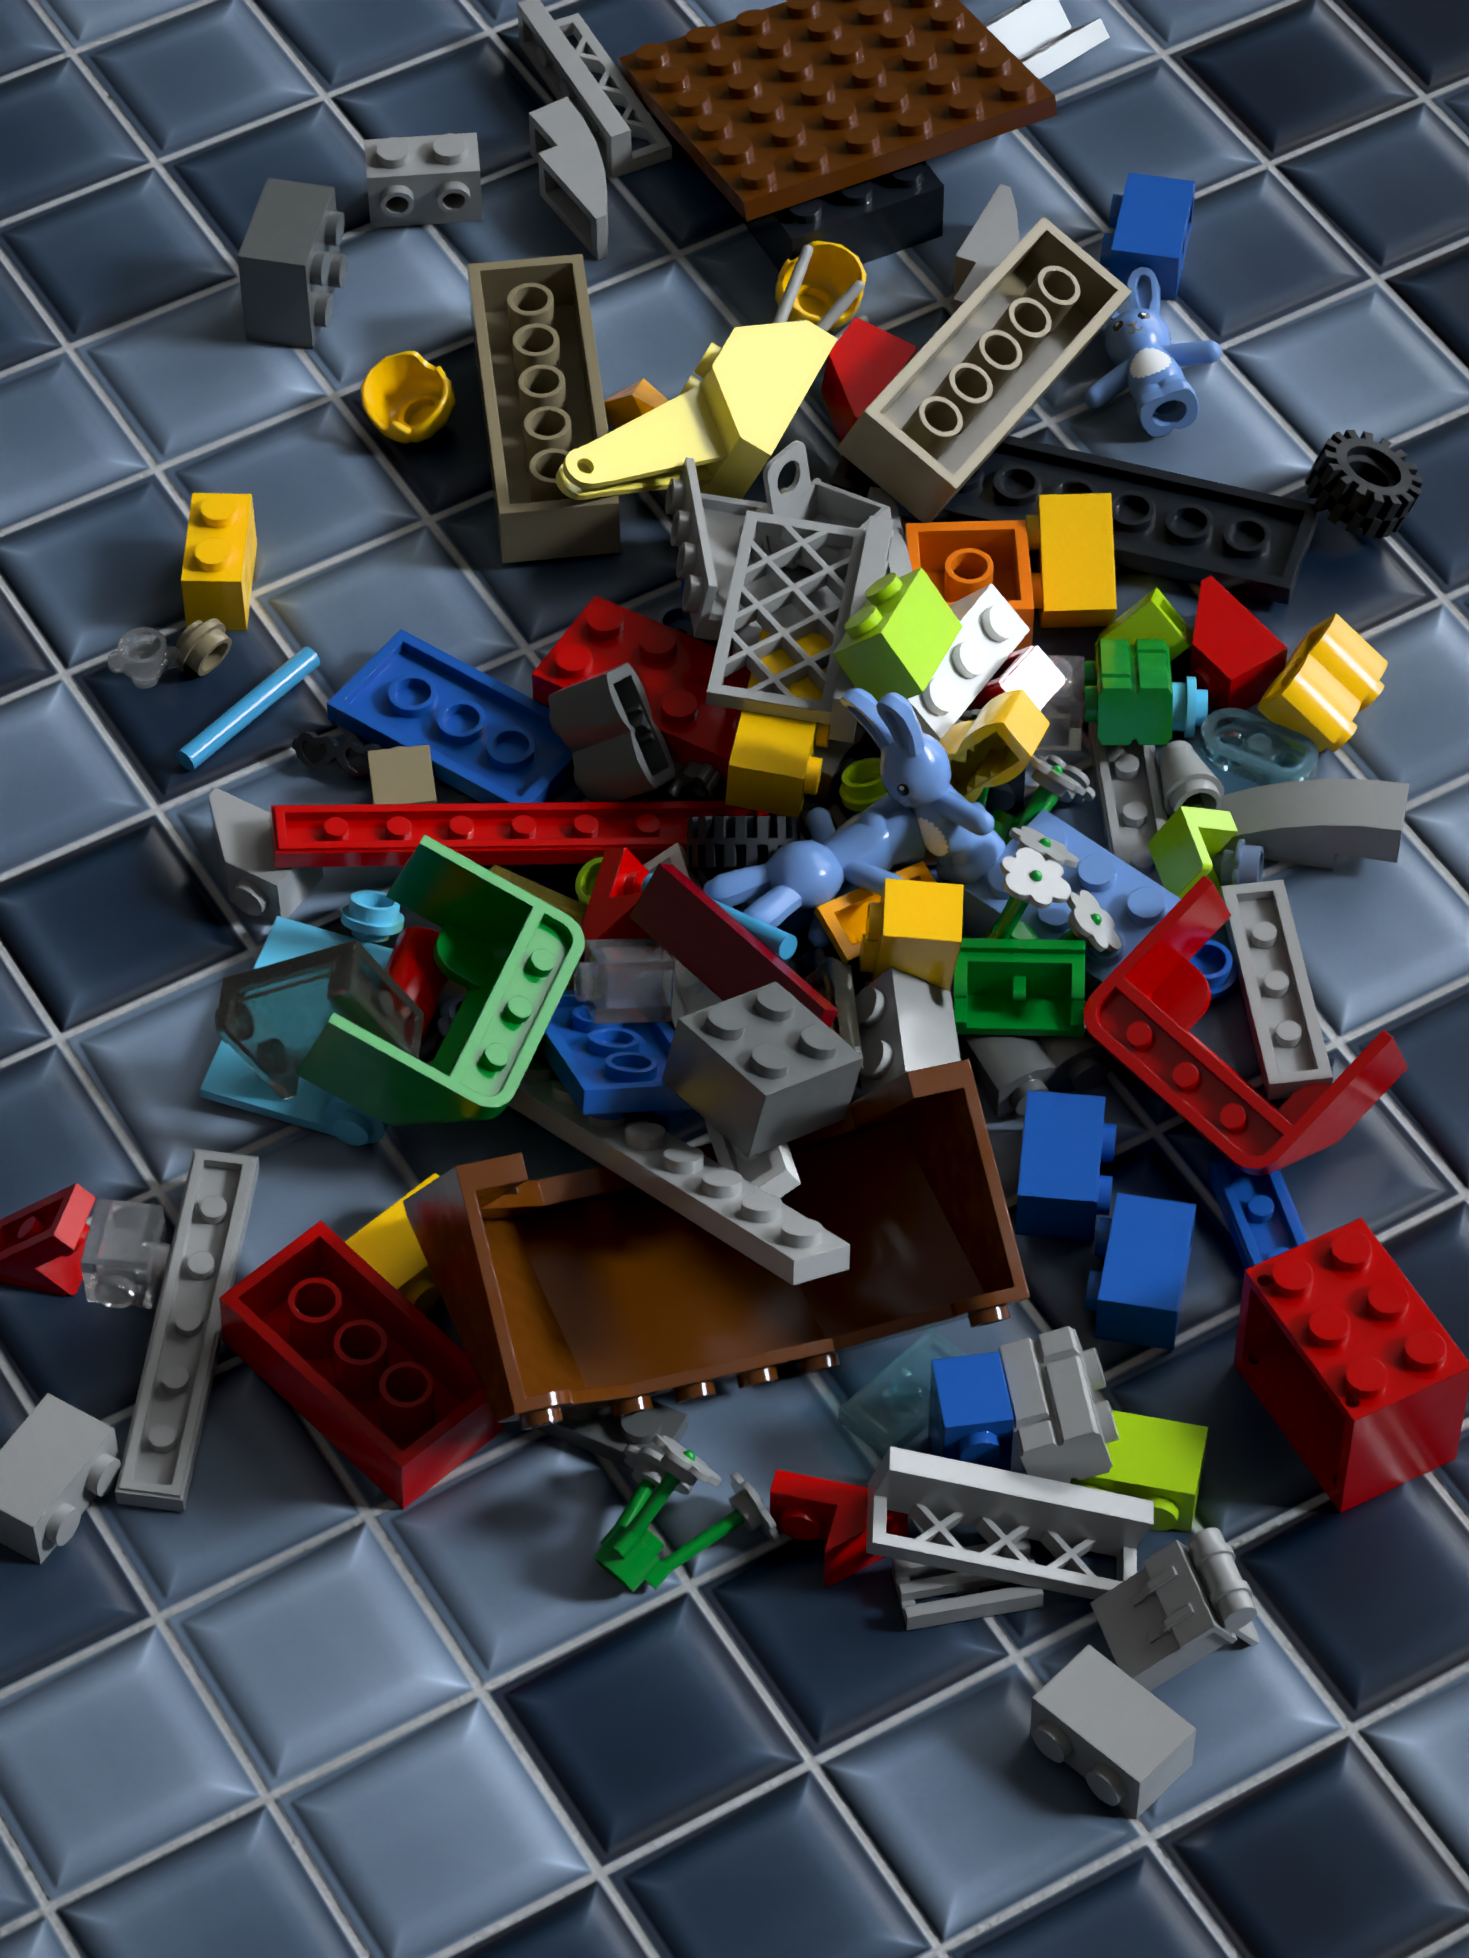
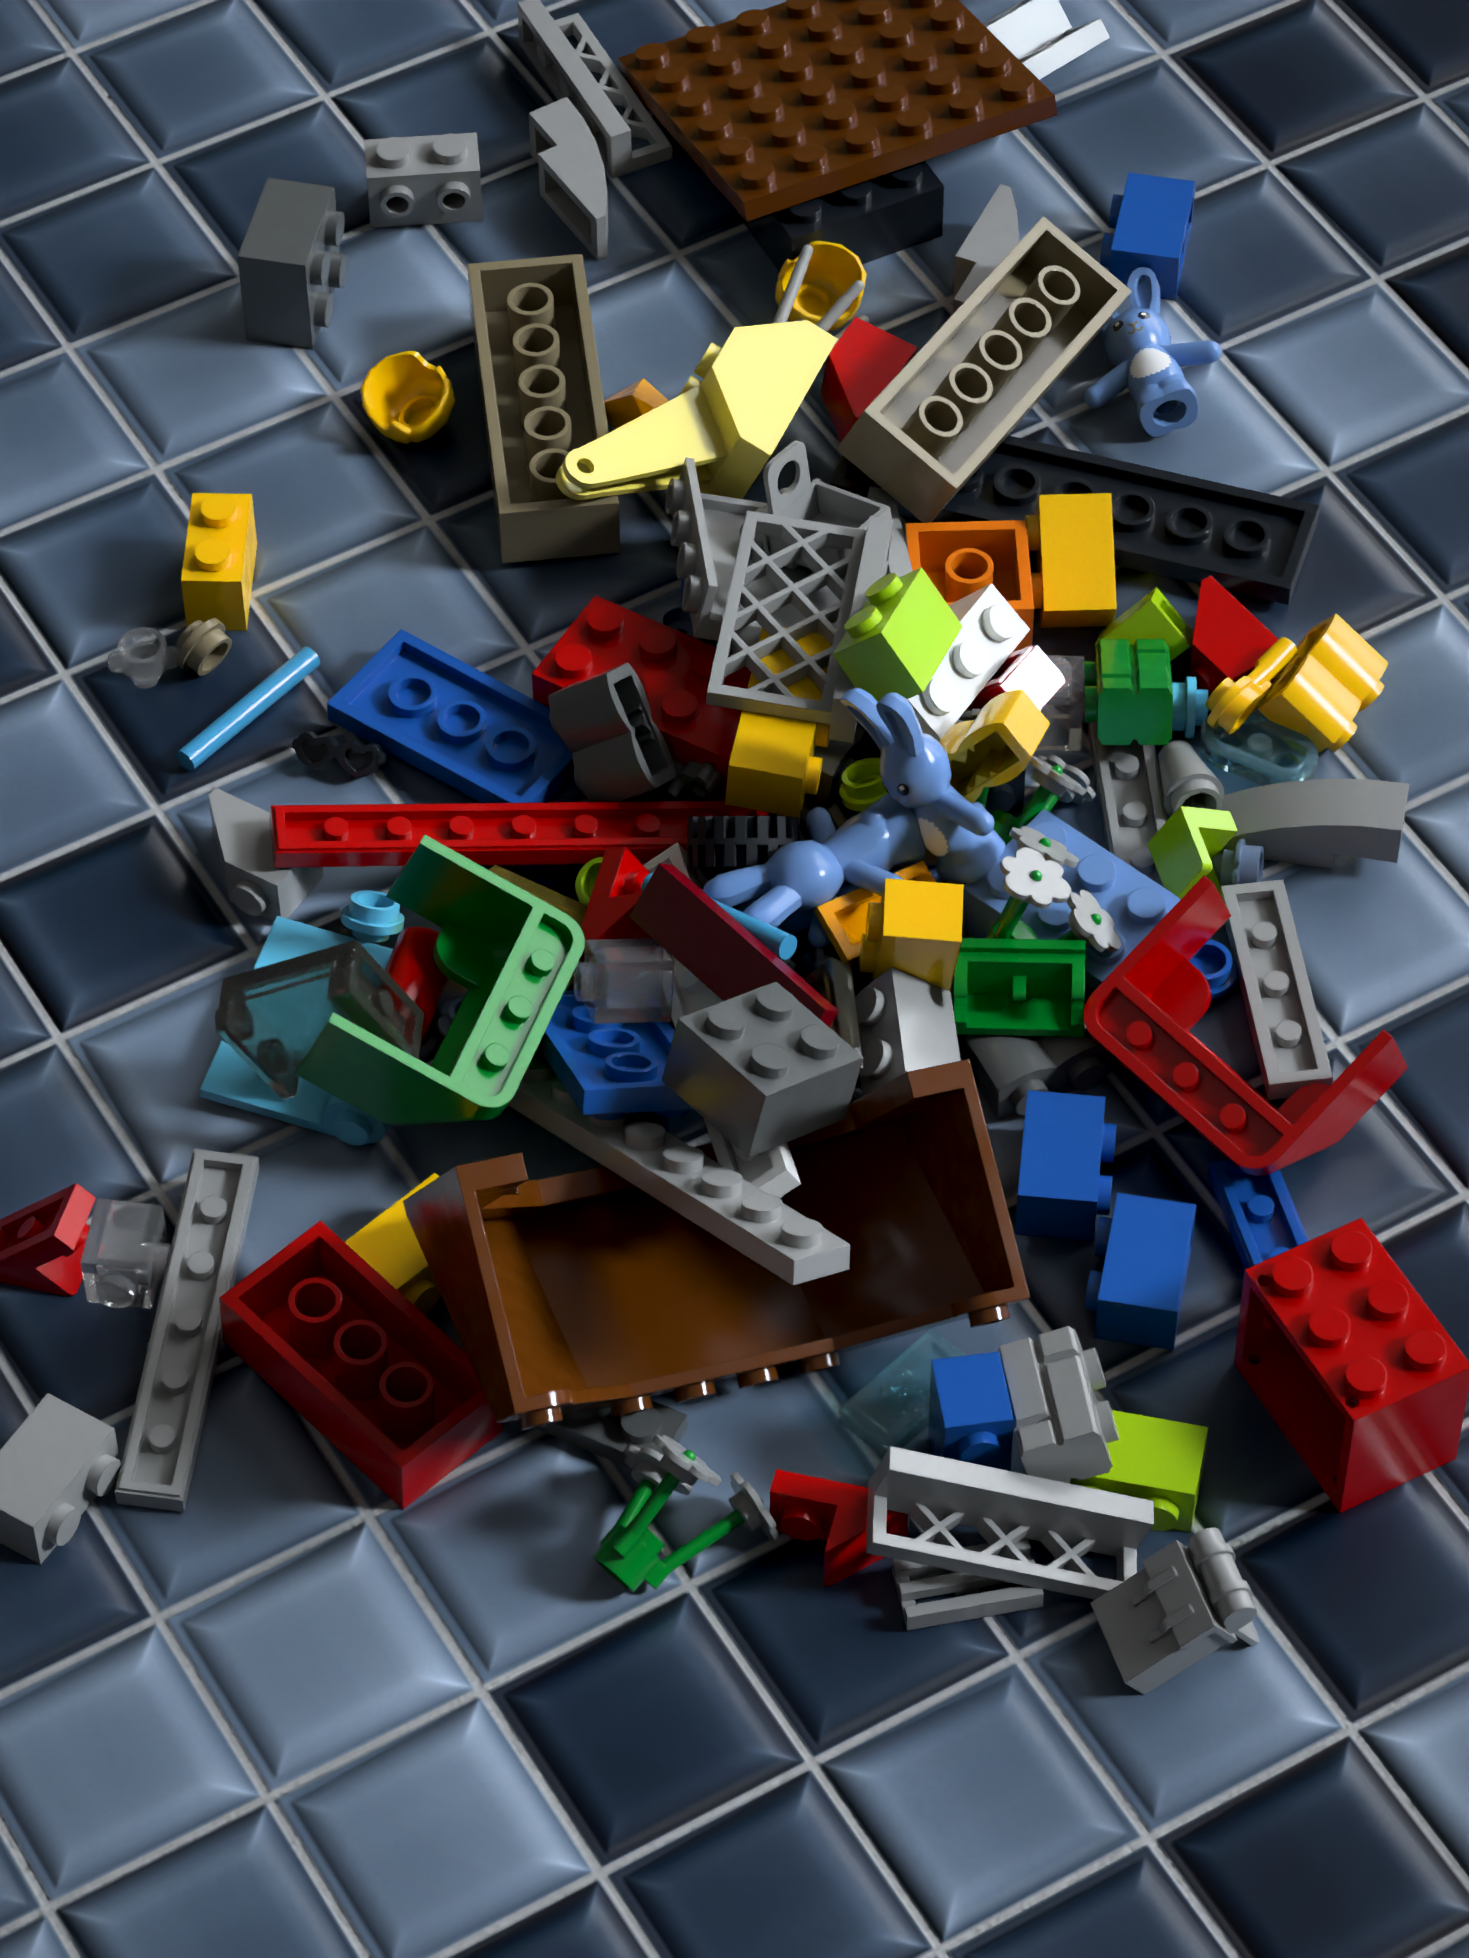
dark tan brick [367,745,437,804] -> none
light grey brick [1030,1644,1196,1819] -> none
black tyre [1305,430,1423,538] -> none
none -> yellow plate [1205,637,1298,734]

